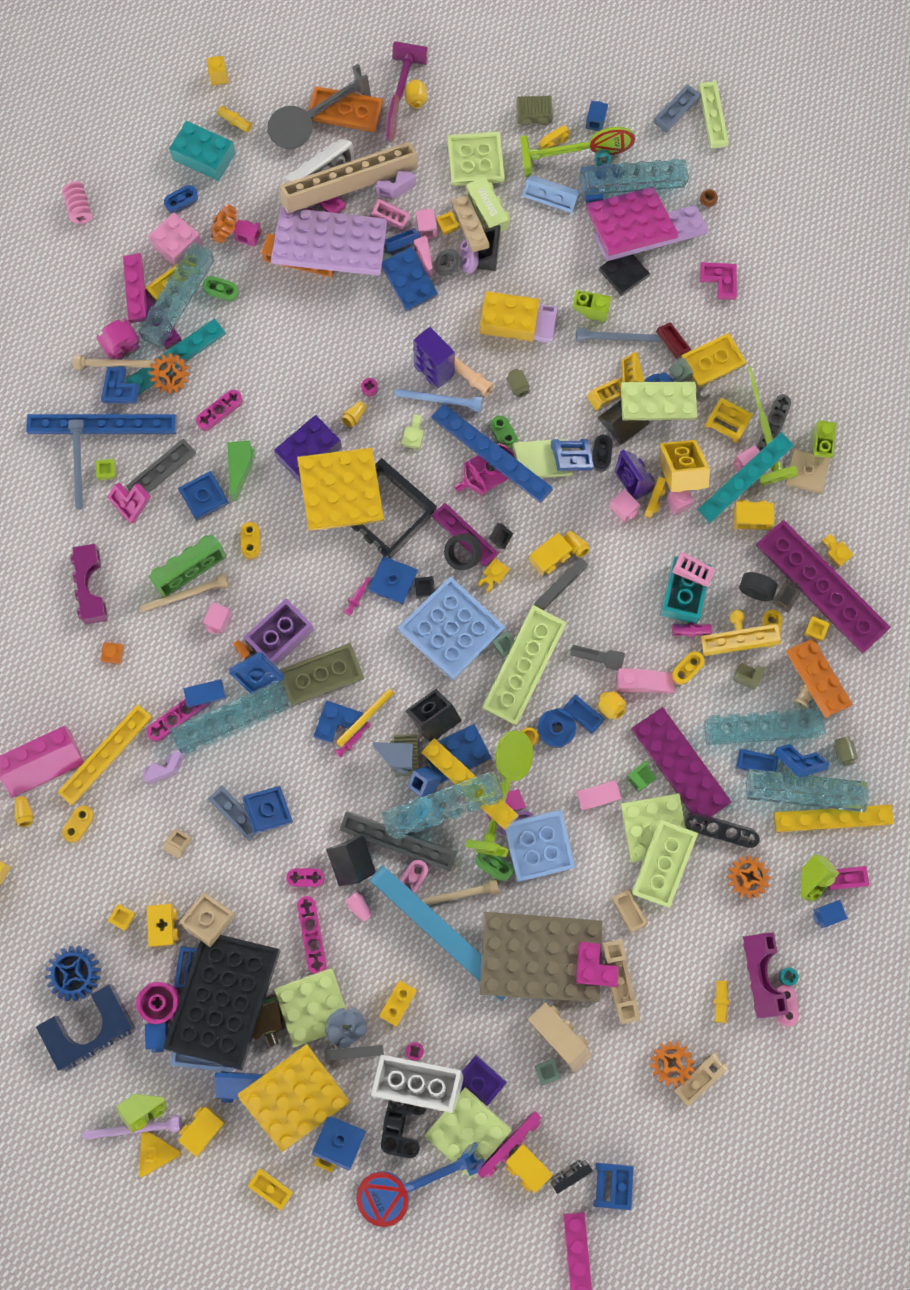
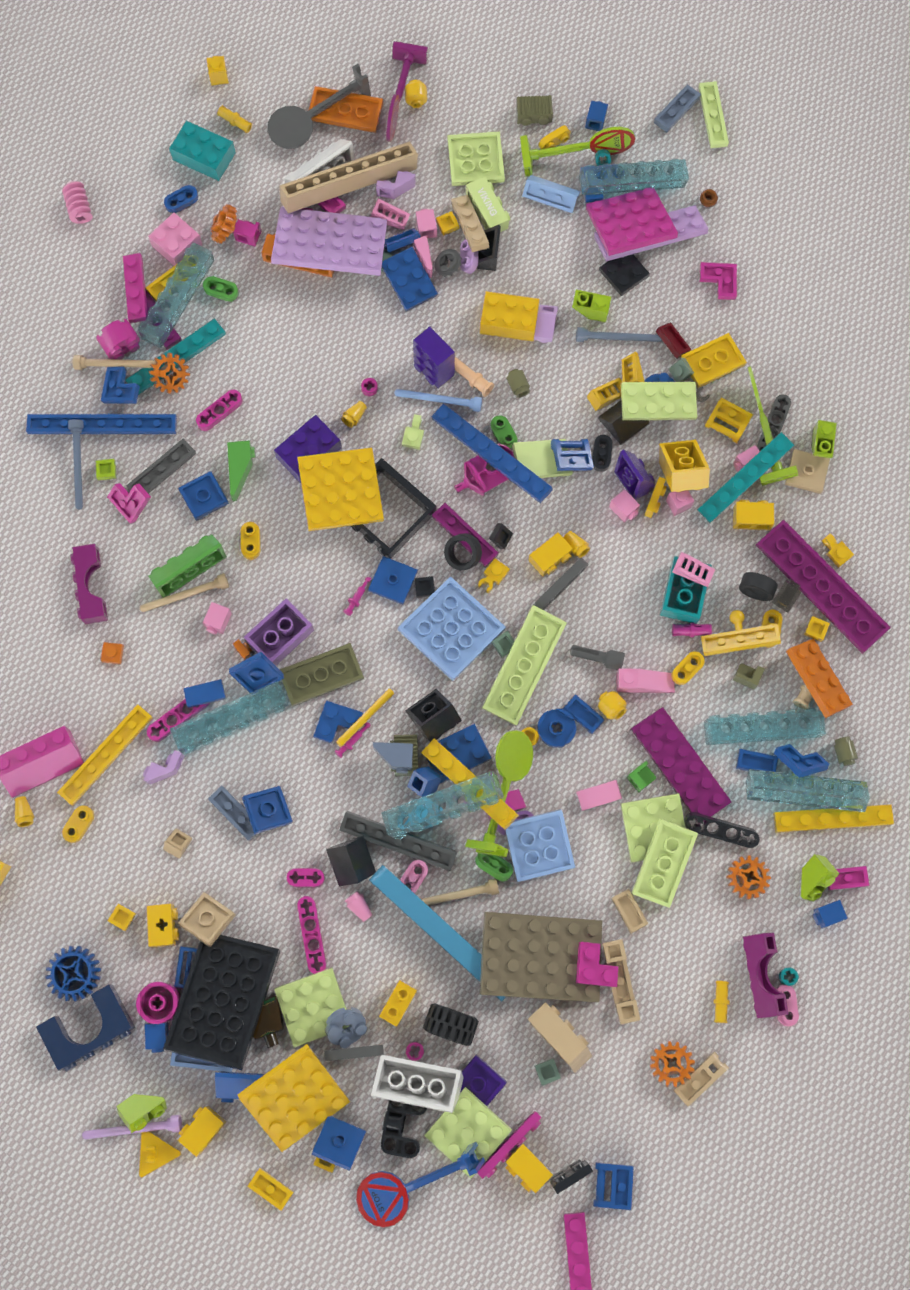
none -> black tyre [423,1003,479,1046]

